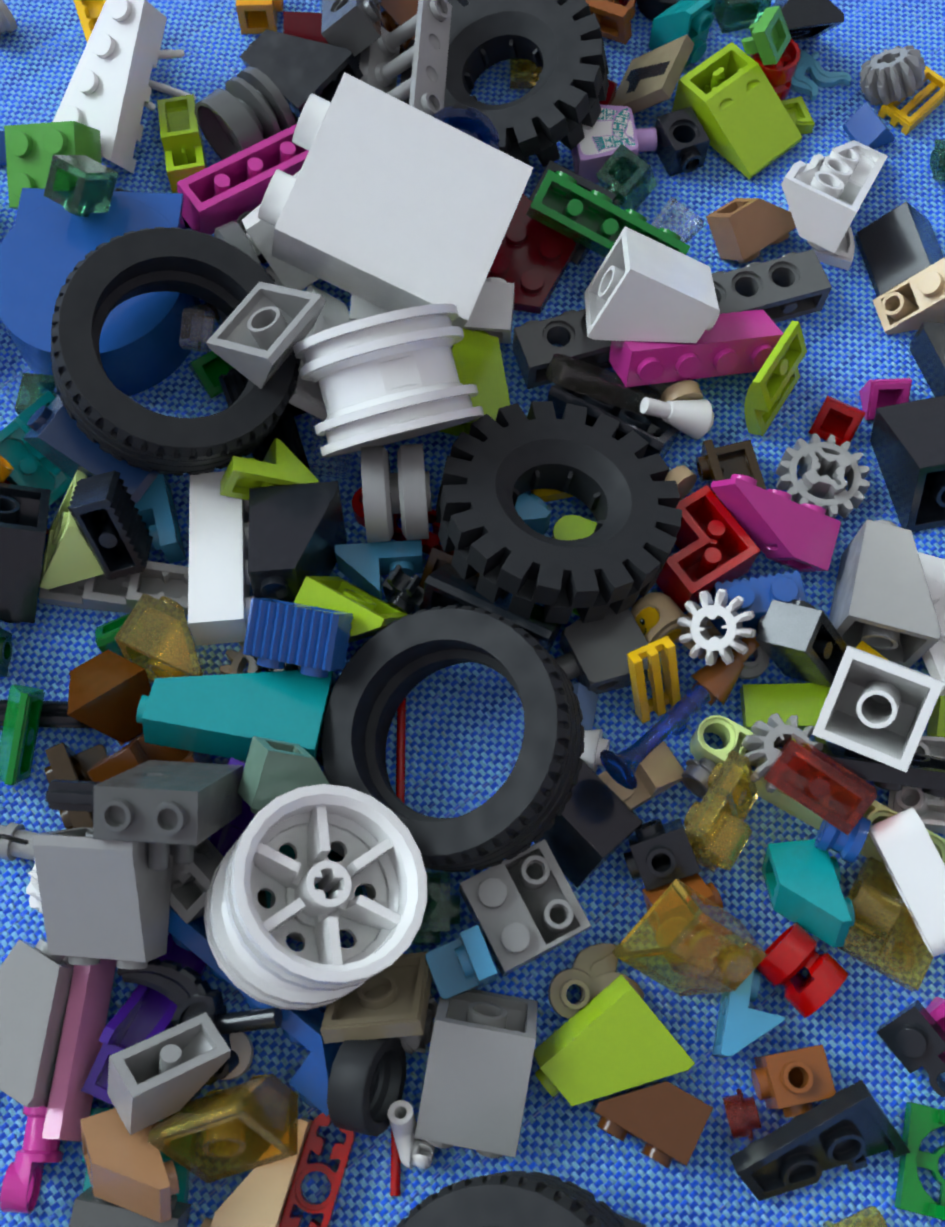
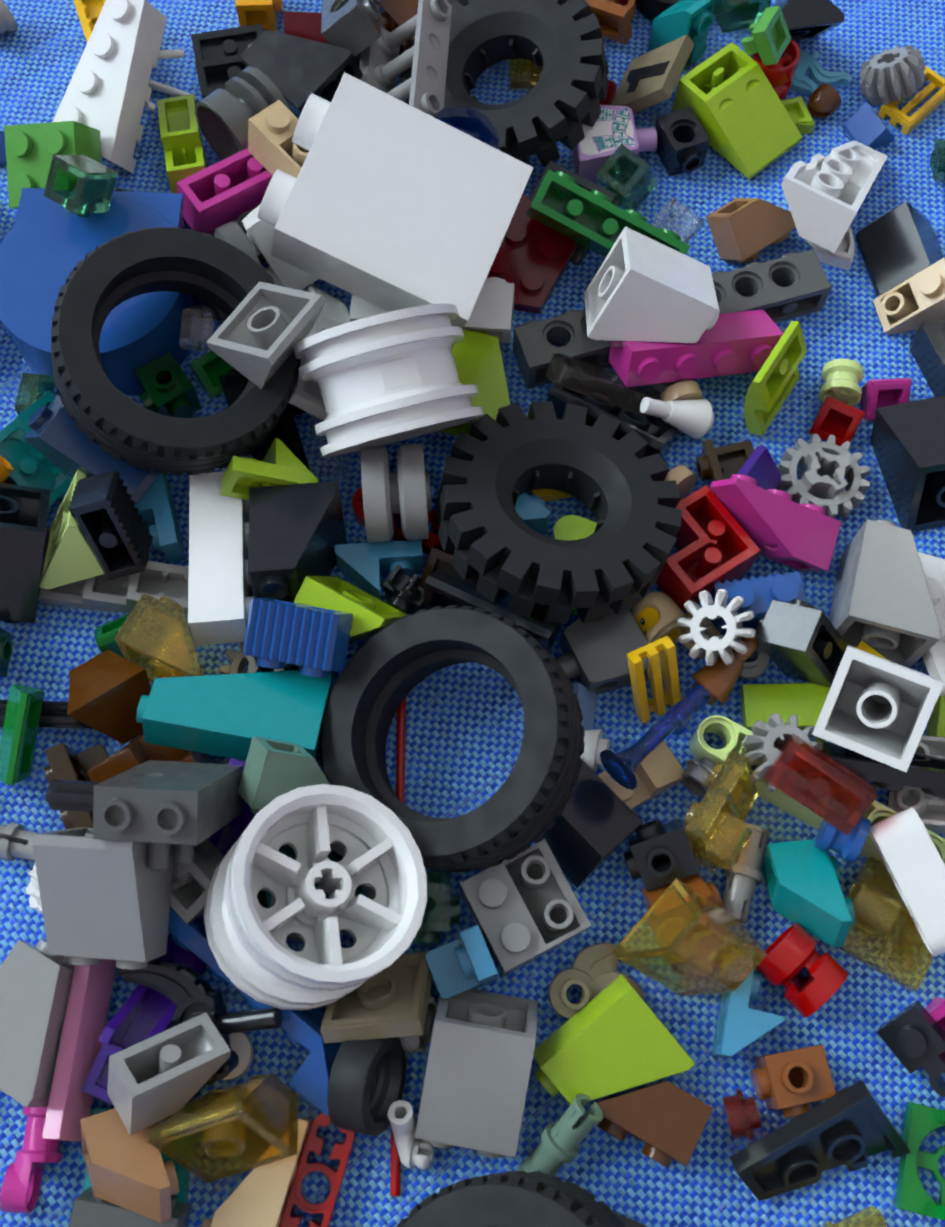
none -> dark green brick [134,352,202,418]
none -> black slope [191,24,264,99]
none -> tan slope [248,100,309,178]
none -> sand green pin [518,1094,603,1176]
none -> light grey pin [718,823,770,923]
none -> dark purple slope [737,445,781,490]
none -> reddish brown hinge [808,83,841,118]
none -> yellowish green wheel [819,359,864,406]

